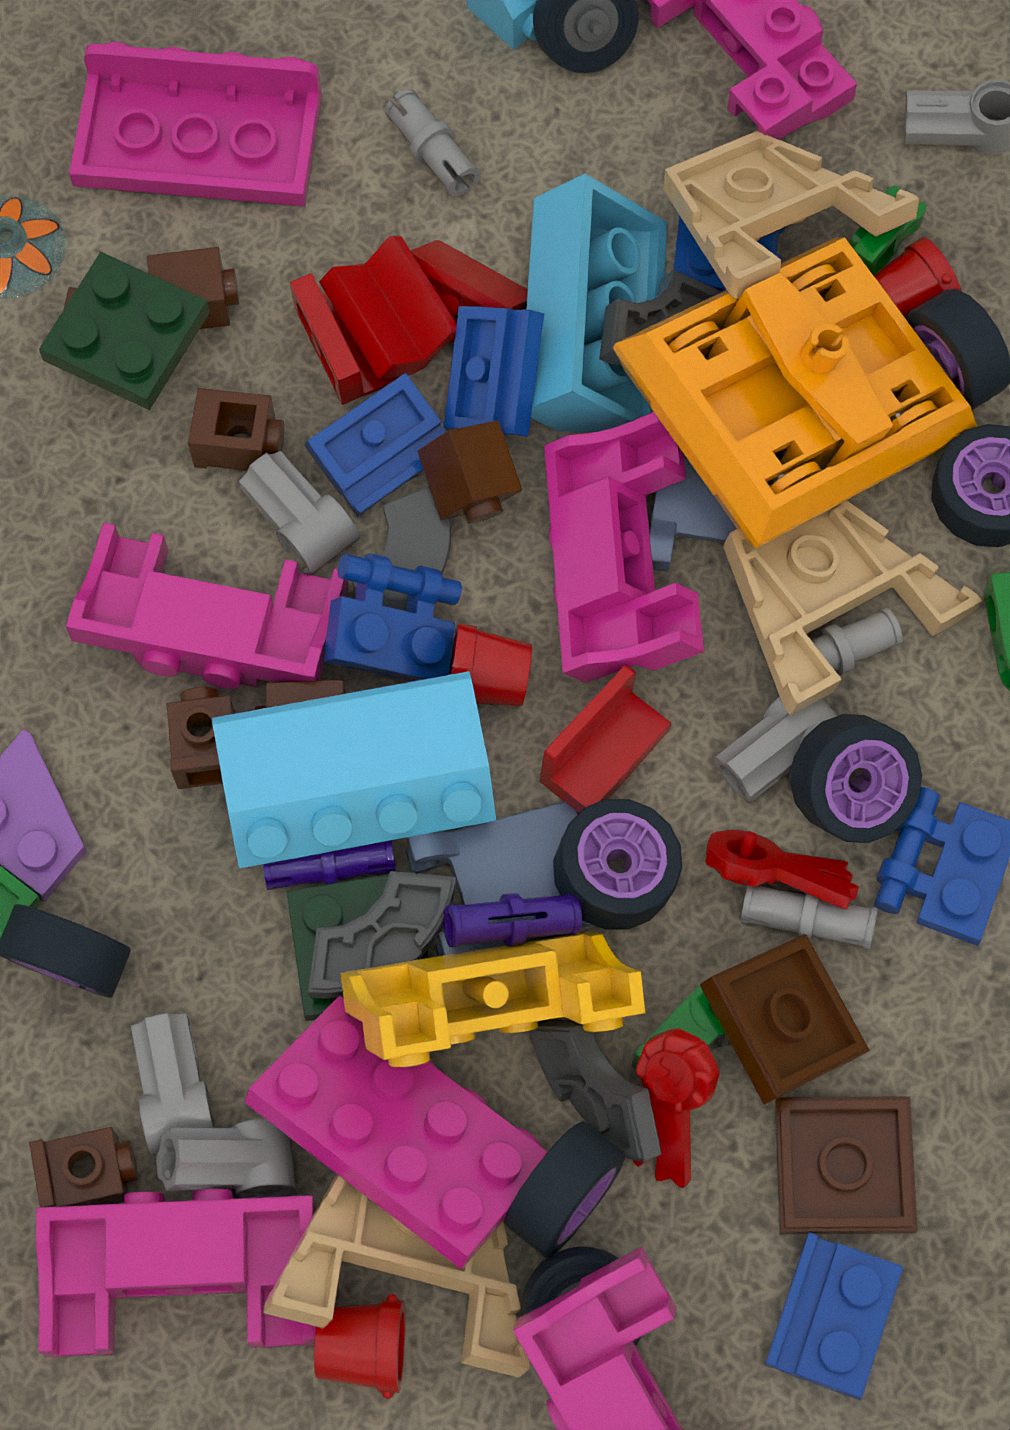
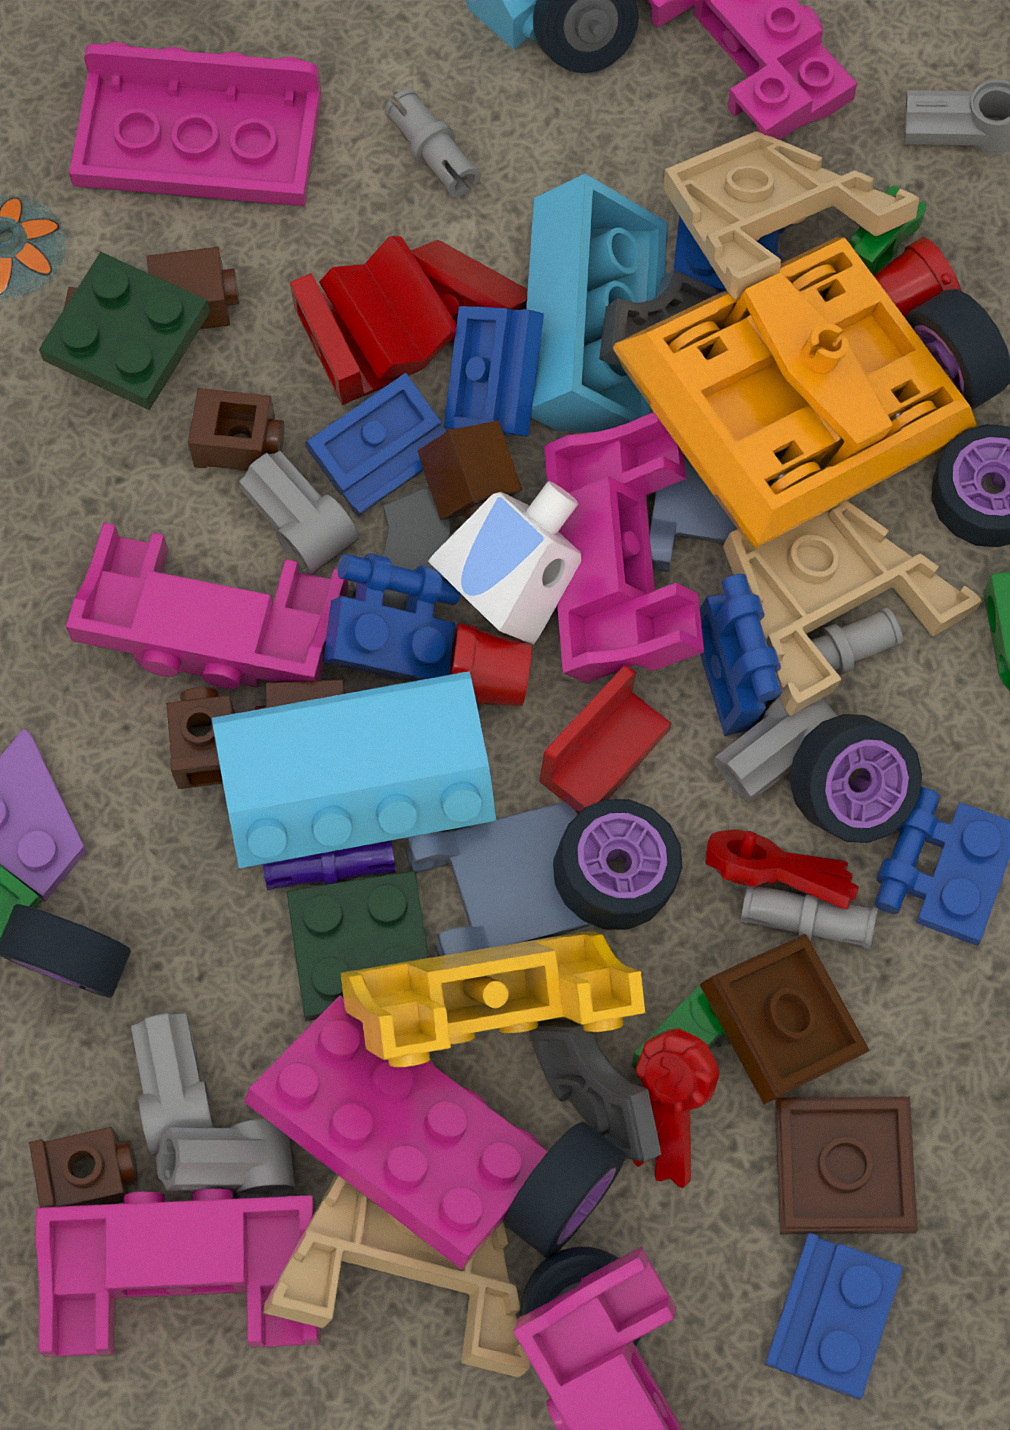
dark grey tile [308,871,456,999] -> none
red piece [314,1294,406,1399] -> none
dark purple pin [443,893,582,947] -> none
none -> white torso [428,481,581,645]
none -> blue plate [700,574,782,736]

